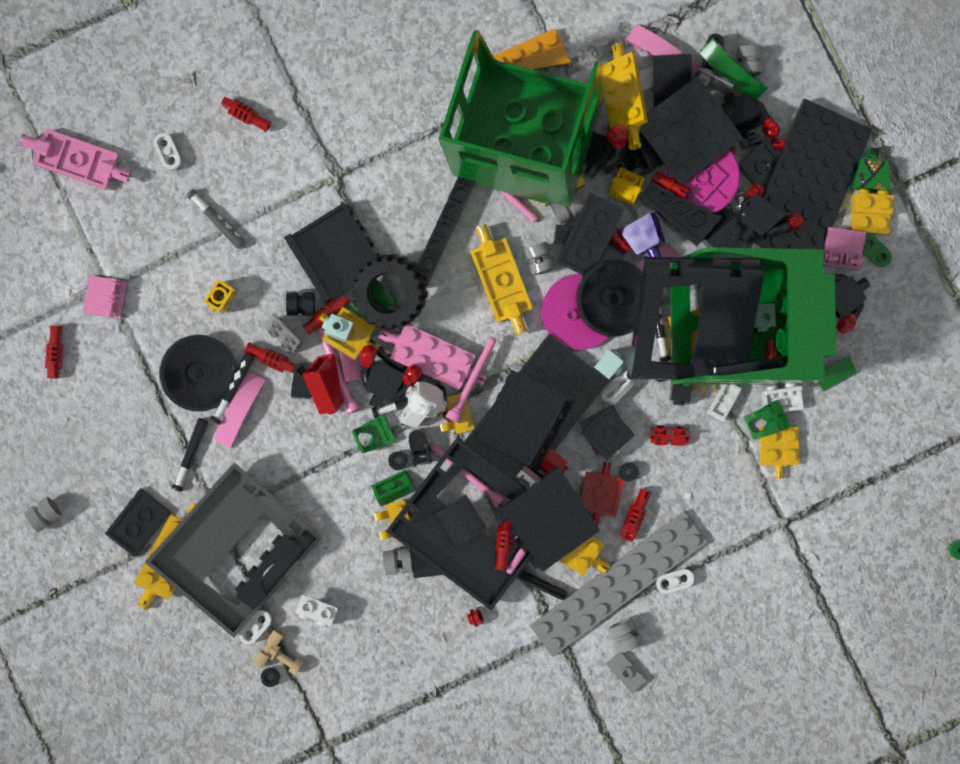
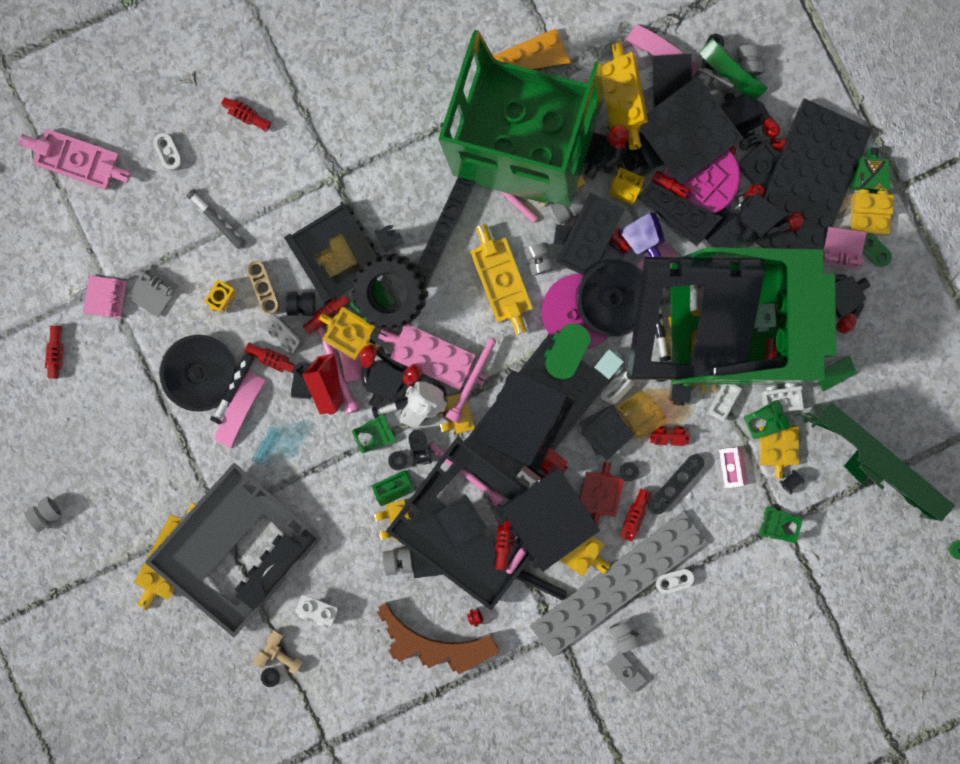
black tile [105,488,171,557] -> none
black piece [171,418,208,492] -> none
white plate [239,610,272,645] -> none
light aqua brick [322,314,353,343] -> none
none -> light grey hinge [126,265,179,317]
none -> tan beam [247,261,280,315]
none -> clear light blue plate [251,427,280,464]
none -> clear yellow plate [315,233,357,277]
none -> black hinge [374,225,404,252]
none -> dark orange arch [377,602,499,675]
none -> green brick [544,324,591,380]
none -> clear yellow plate [617,390,666,440]
none -> black beam [648,454,704,515]
none -> bright pink slope [720,447,748,488]
none -> green piece [758,506,803,543]
none -> black bush [779,469,805,495]
none -> dark green piece [793,402,955,522]

